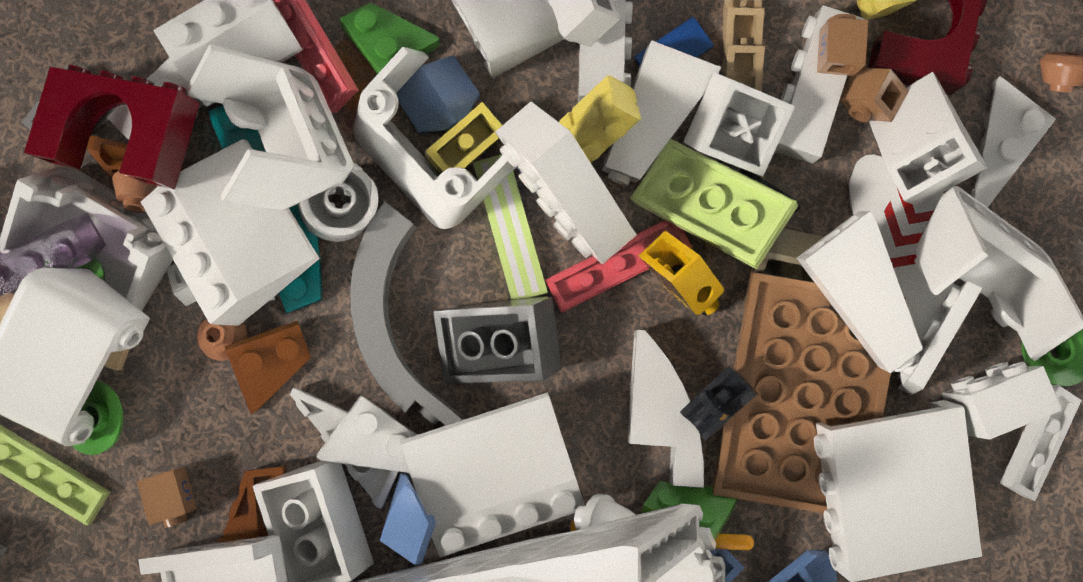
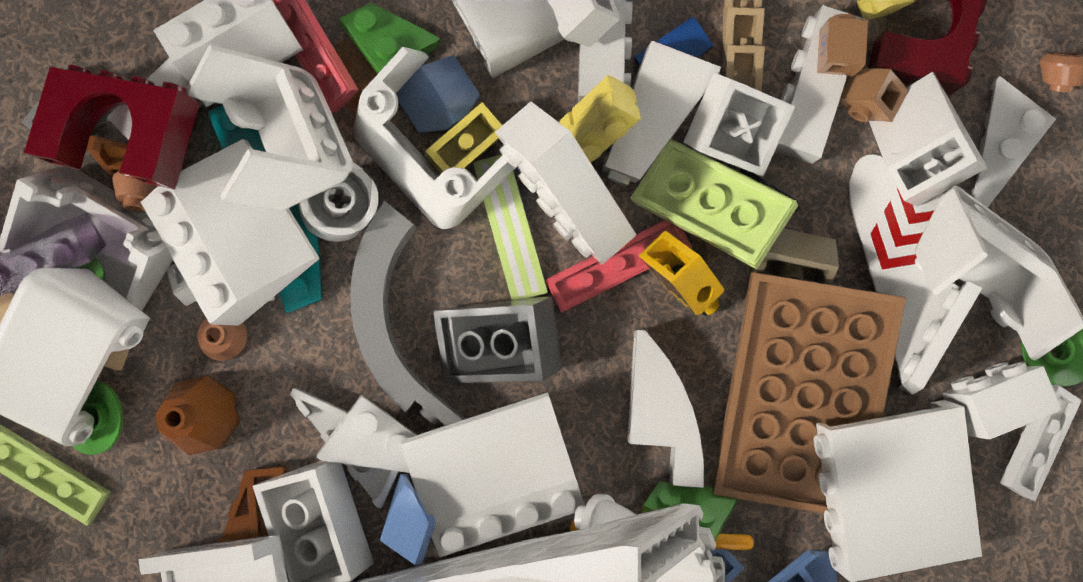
medium nougat brick [136,467,197,528] -> none
dark orange wing [225,321,311,414] -> none
black hips [680,364,759,441] -> none
white slope [796,211,923,373] -> none
none -> dark orange cone [155,376,240,455]

